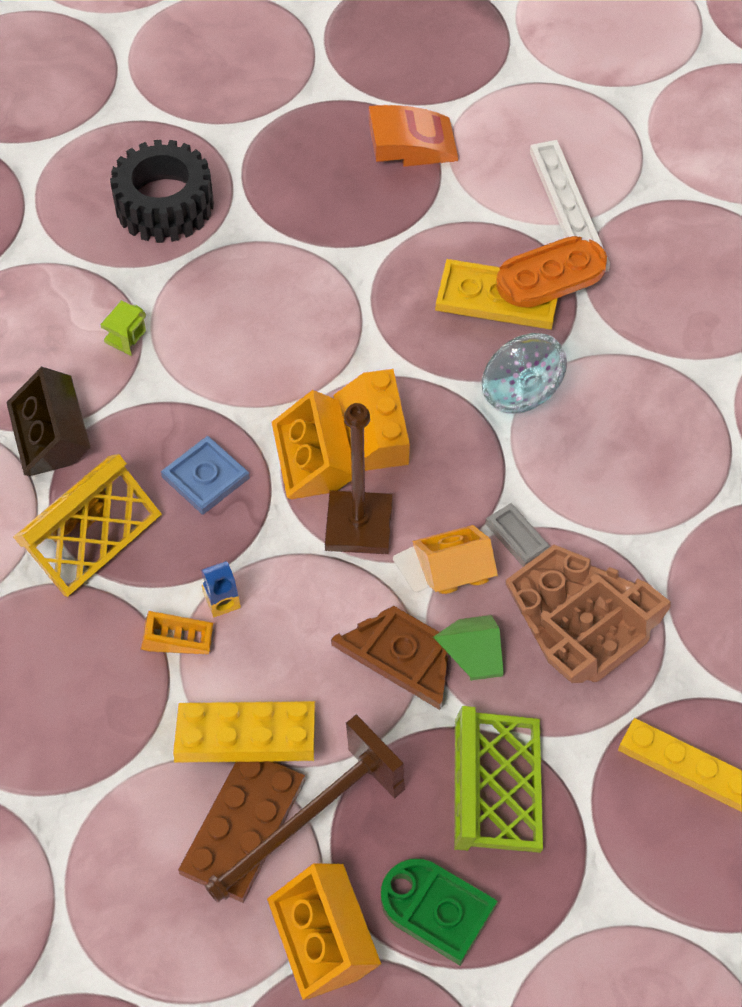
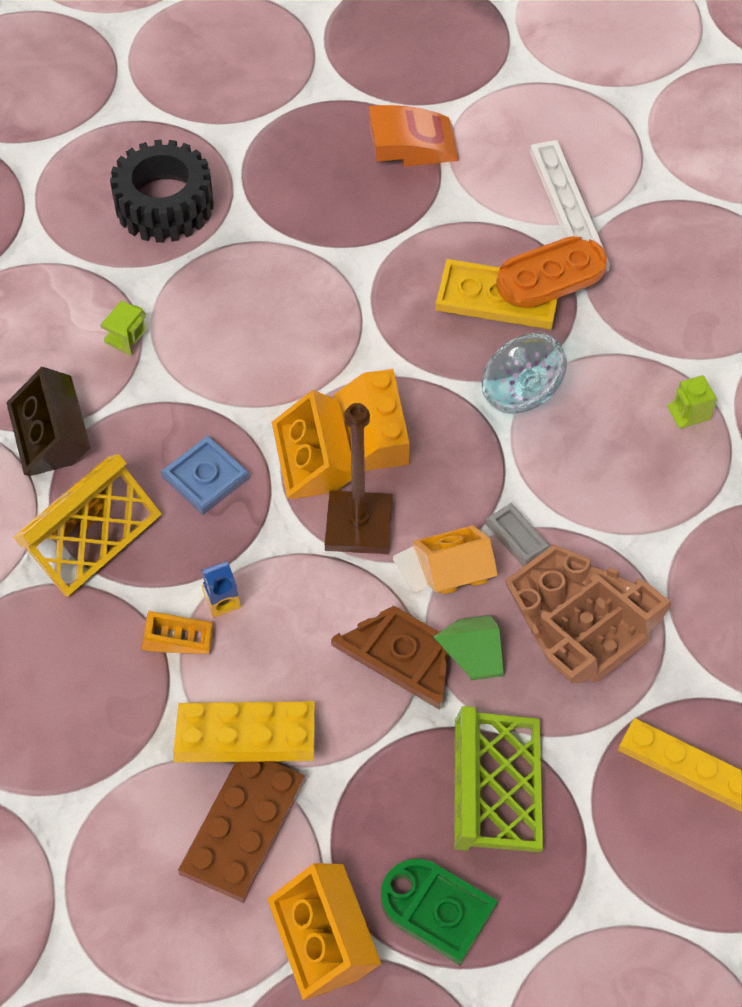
reddish brown tile [204,714,405,903] -> none
none -> lime window [667,375,717,429]

